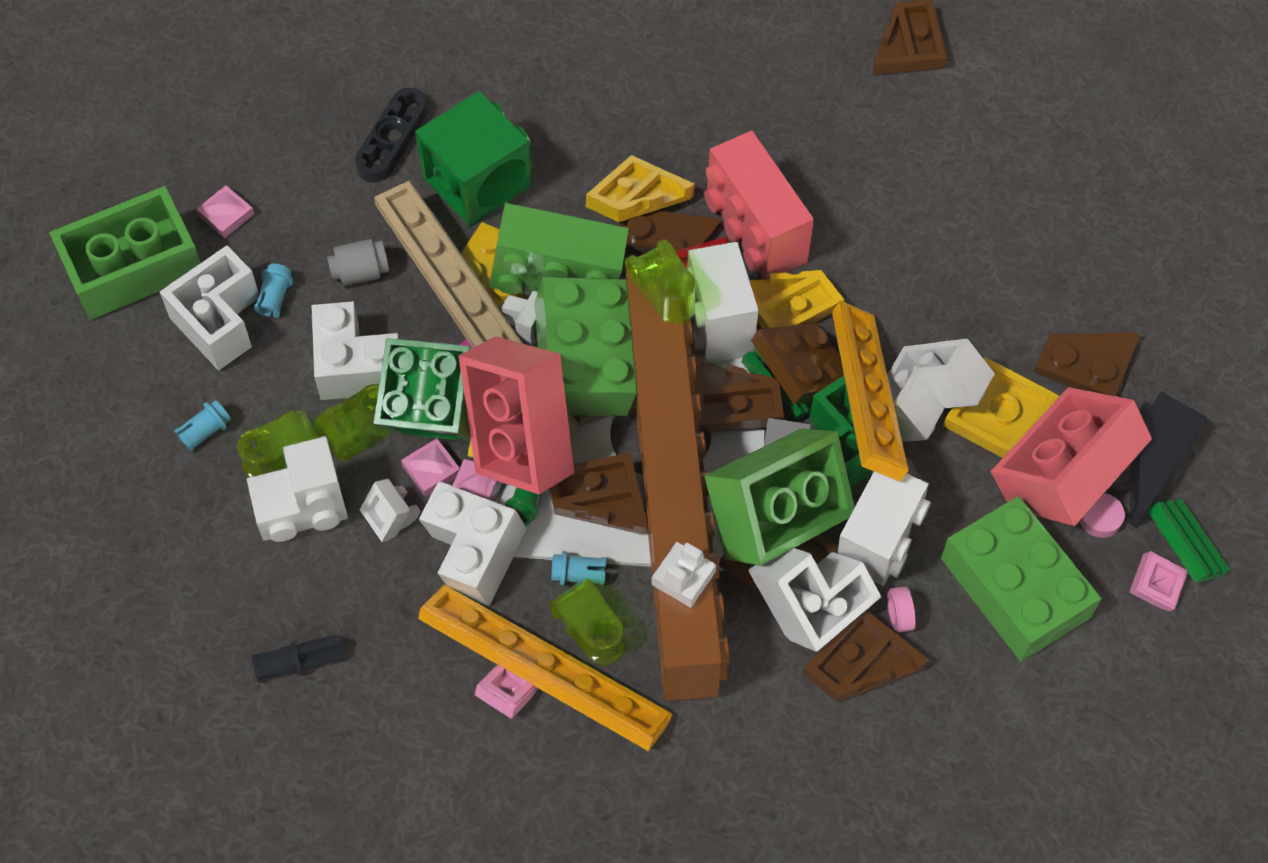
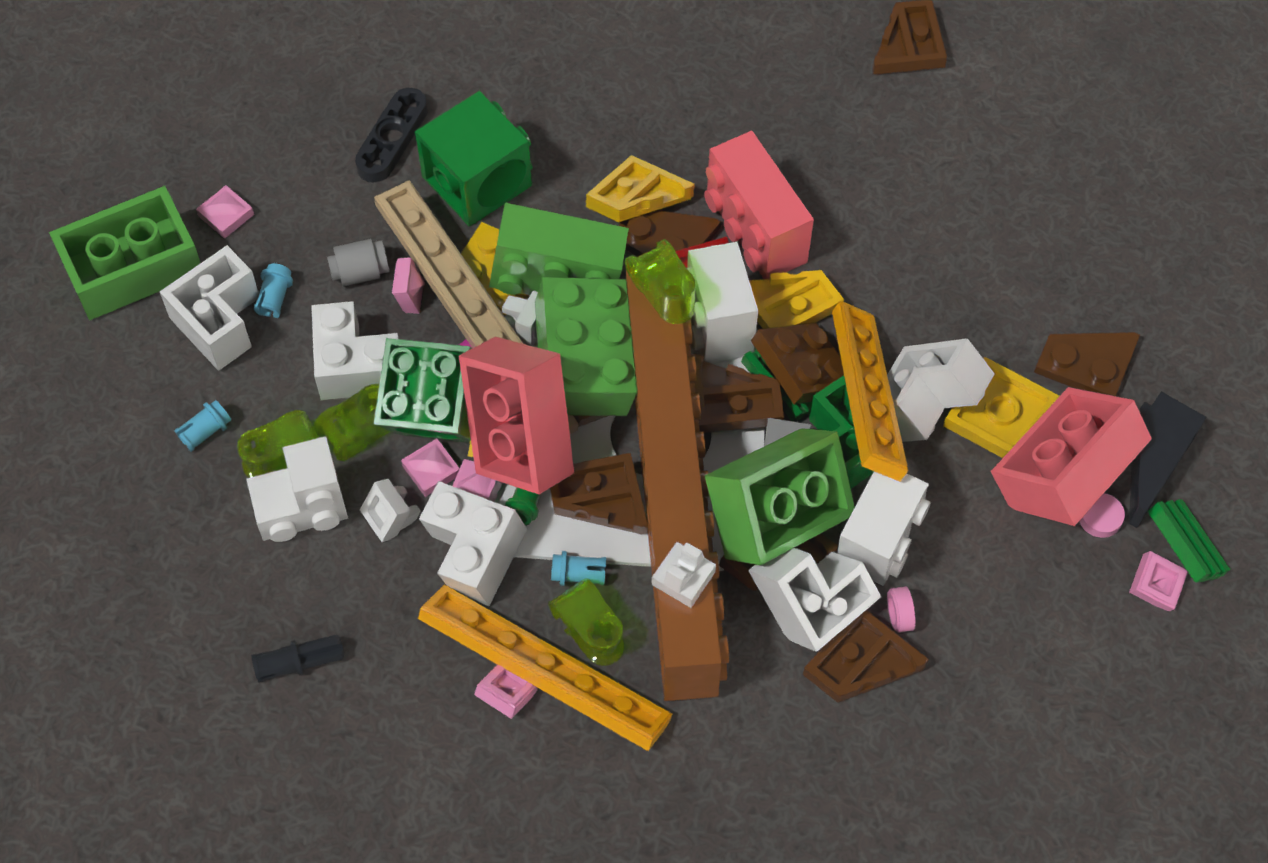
bright green brick [941,496,1102,662] -> none
none -> bright pink tile [392,258,425,314]

